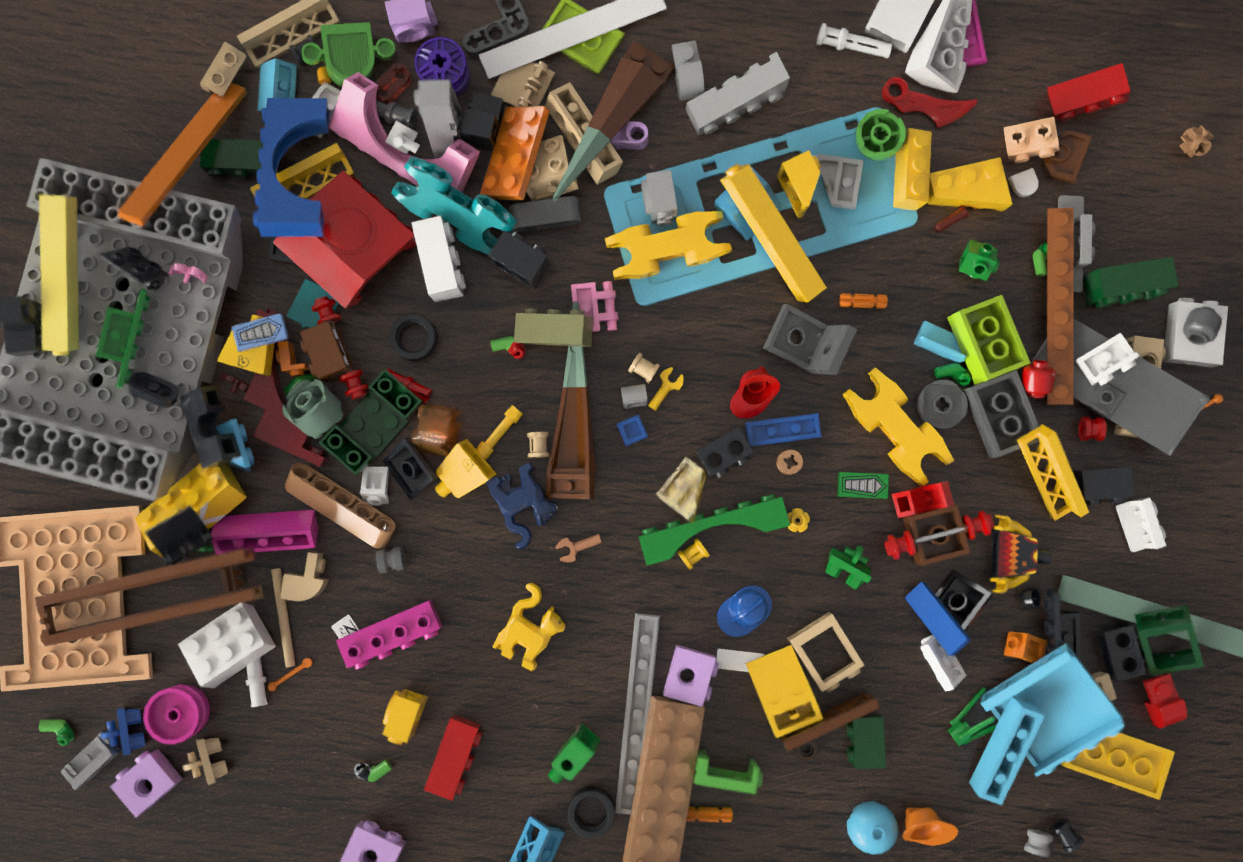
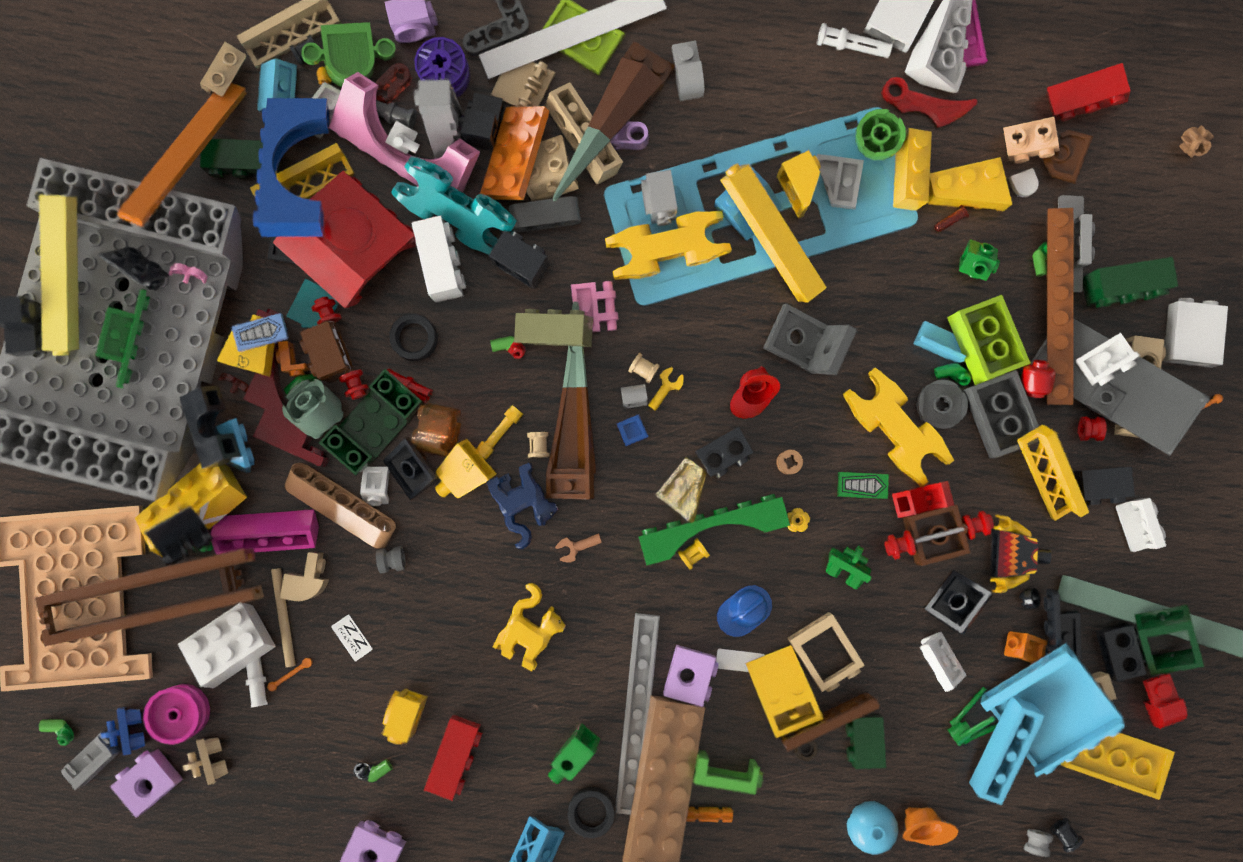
black plate [129,372,179,408] -> none
dark pink brick [336,599,443,670] -> none
light grey wedge [686,52,790,135] -> none
blue tile [745,413,822,447] -> none
orange axle [839,293,888,309] -> none
tile [905,582,971,656] -> none
dark grey head [1183,307,1222,345] -> none

